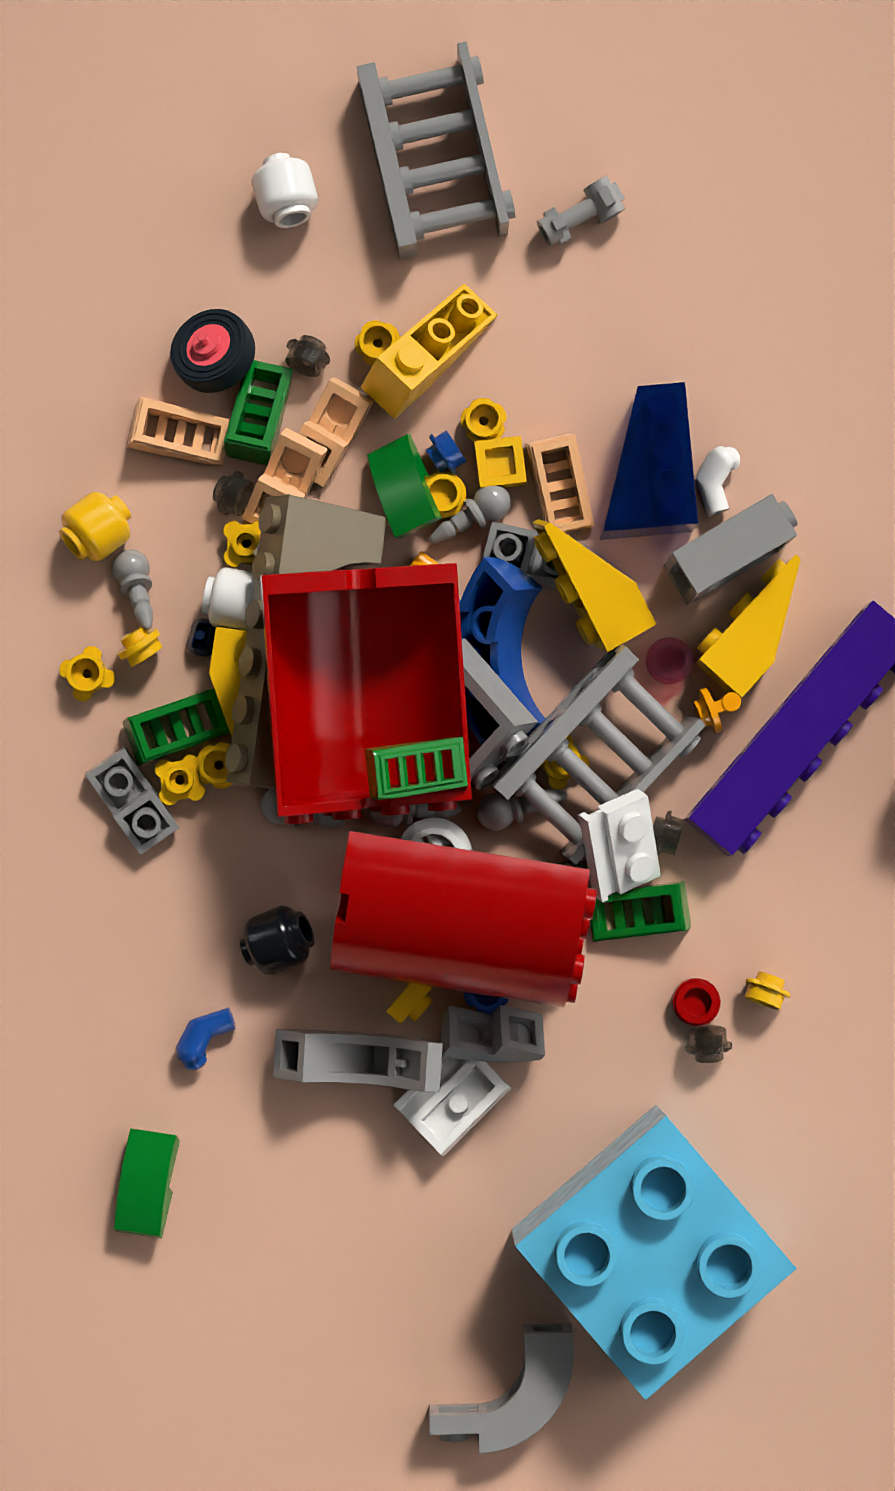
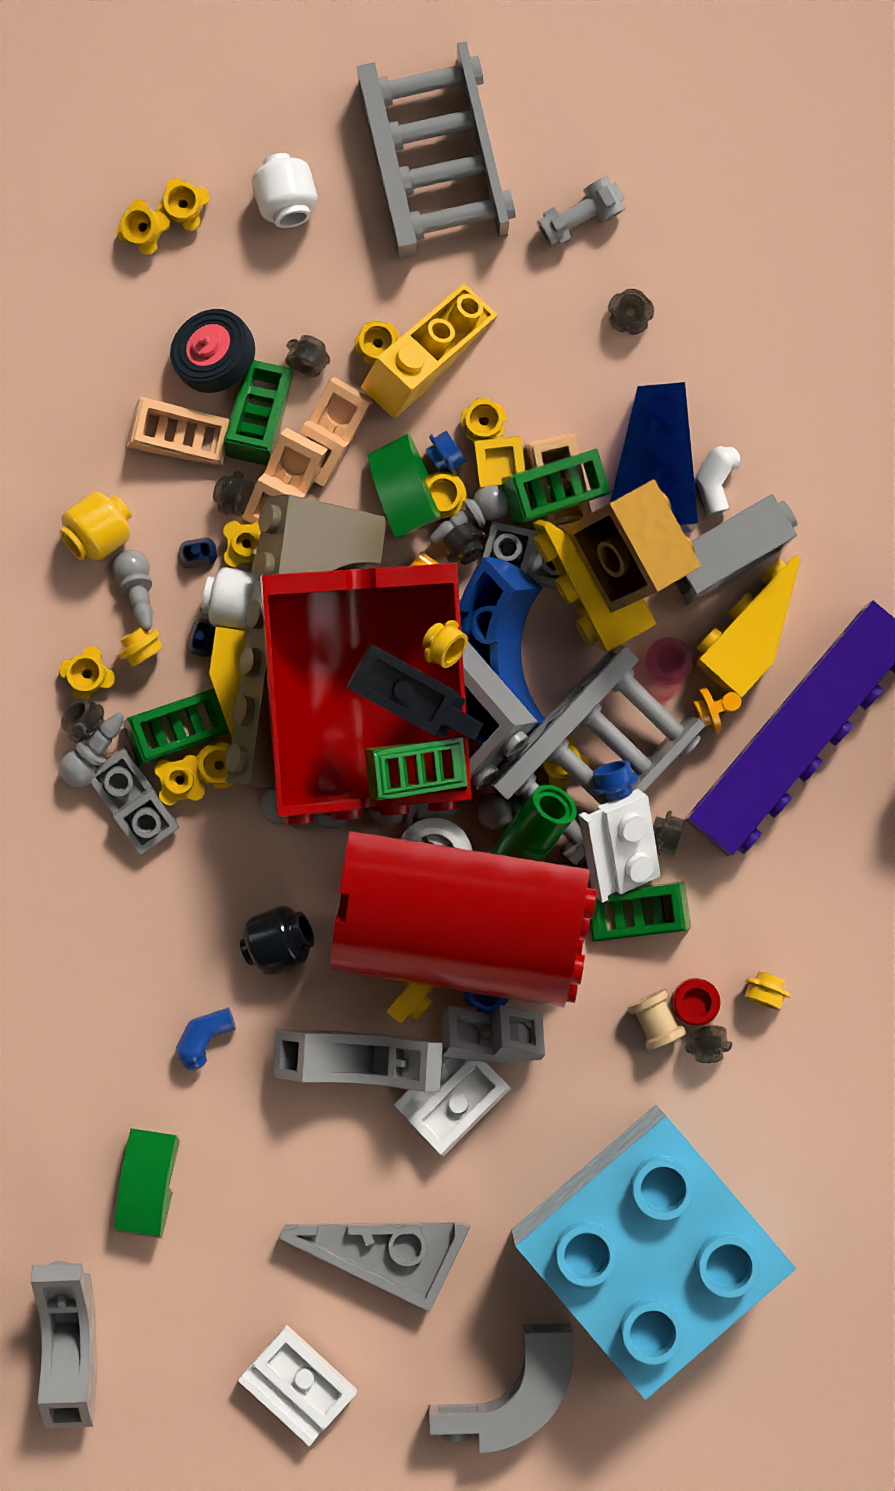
none -> light grey arch [31,1261,97,1428]
none -> light grey bar [60,713,124,787]
none -> clear smoke plate [61,698,105,743]
none -> yellow plate [117,199,170,255]
none -> yellow plate [157,178,210,231]
none -> dark blue rock [179,537,217,568]
none -> white plate [238,1325,357,1446]
none -> light grey wing [278,1222,470,1312]
none -> black hinge [346,643,484,741]
none -> yellow plate [422,620,468,668]
none -> clear smoke plate [442,522,487,565]
none -> green pin [491,785,577,862]
none -> green slope [501,448,611,523]
none -> pearl gold brick [565,479,701,613]
none -> blue plate [592,760,639,800]
none -> clear smoke plate [608,289,654,335]
none -> tan bush [627,989,686,1051]

